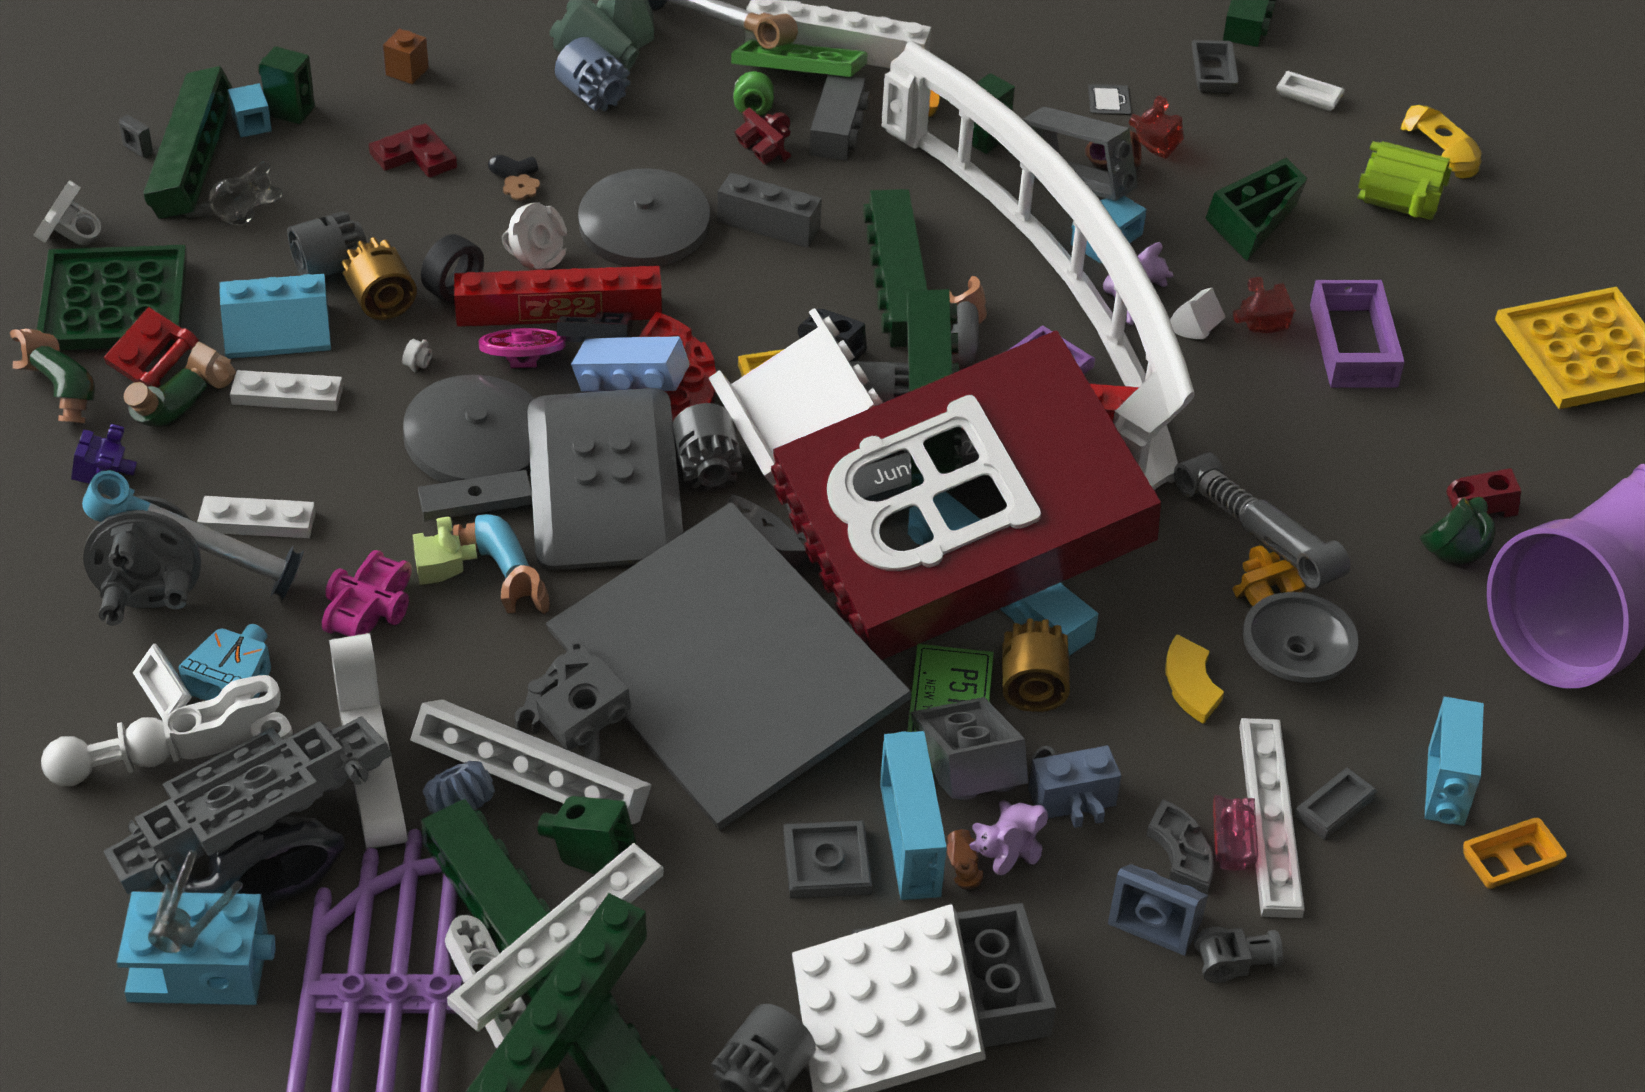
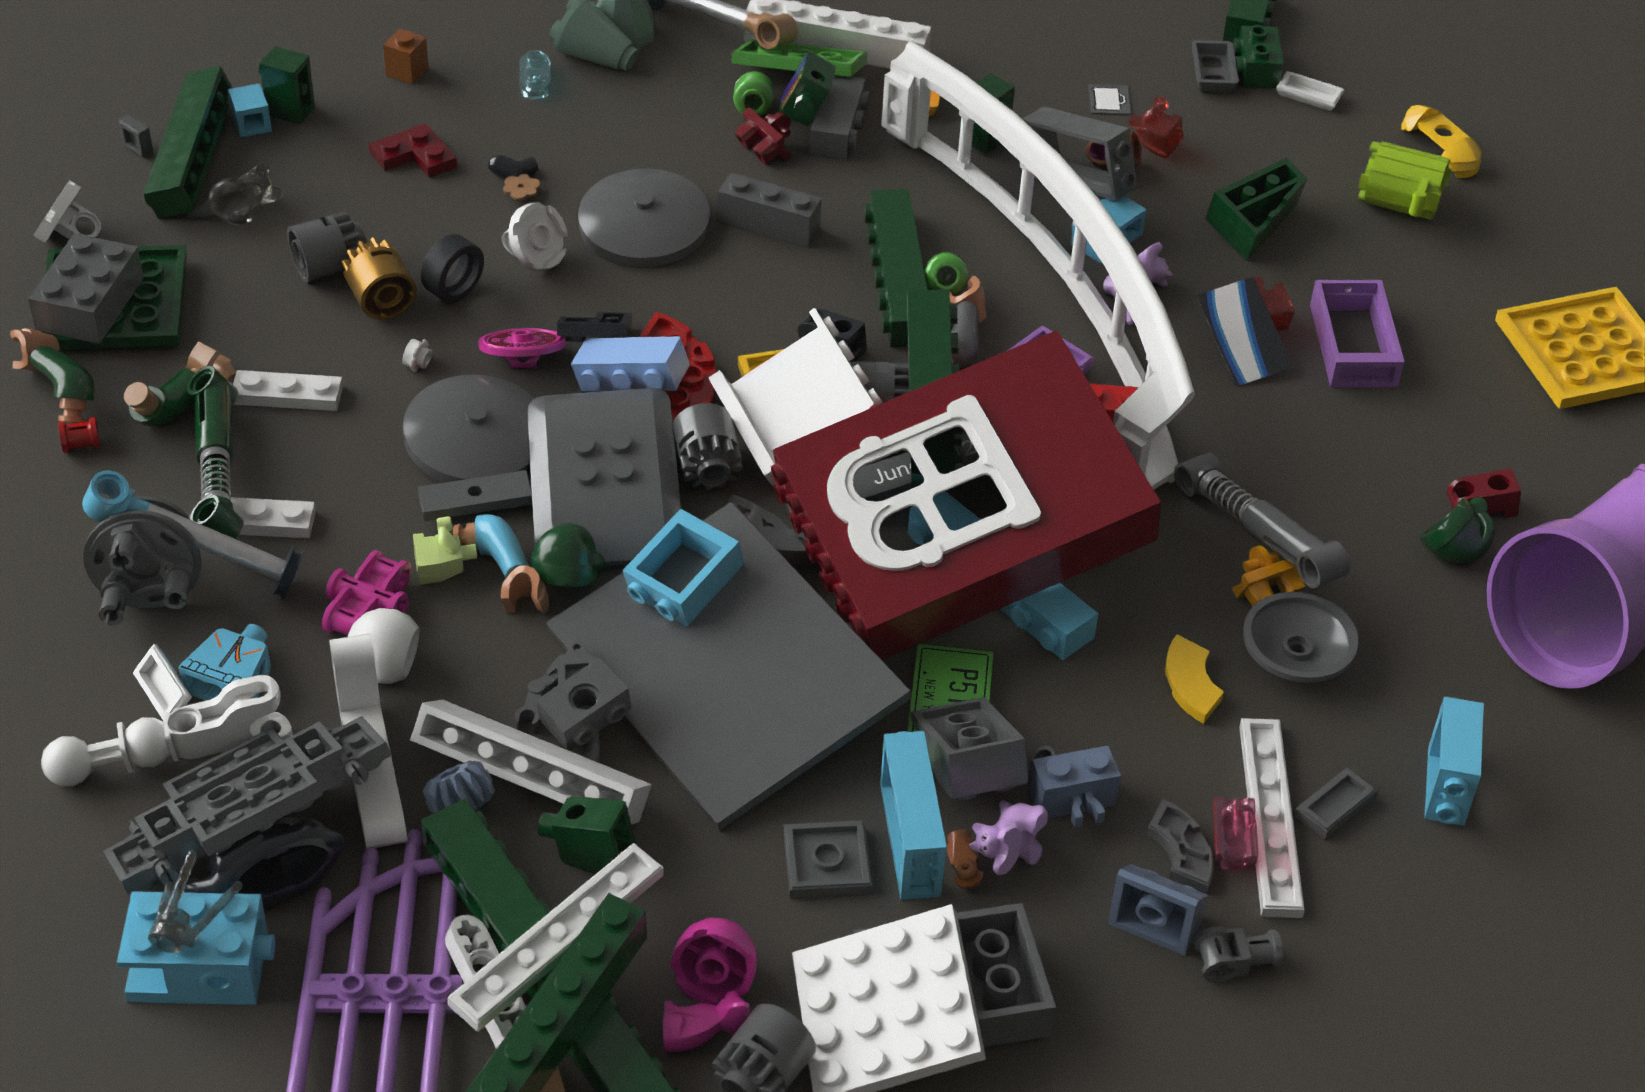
dark purple piece [71,424,137,484] -> none
red plate [104,307,199,388] -> none
medium azure slope [220,274,331,359] -> none
red brick [454,266,662,327] -> none
sand blue gear [555,37,630,111] -> none
pearl gold gear [1002,618,1070,712] -> none
white tile [1170,288,1225,339] -> none
light orange piece [1463,817,1567,889] -> none
none -> dark grey brick [28,233,144,344]
none -> red bush [58,417,101,453]
none -> dark green piece [187,366,244,539]
none -> white helmet [348,608,420,684]
none -> clear light blue plate [519,50,551,99]
none -> dark green piece [531,523,605,587]
none -> medium azure window [623,509,745,627]
none -> dark pink animal [663,991,750,1053]
none -> dark pink cylinder [670,918,757,1005]
none -> dark green torso [779,51,836,126]
none -> bright green head [925,252,968,296]
none -> sticker [1197,277,1292,386]
none -> dark green brick [1233,25,1284,89]

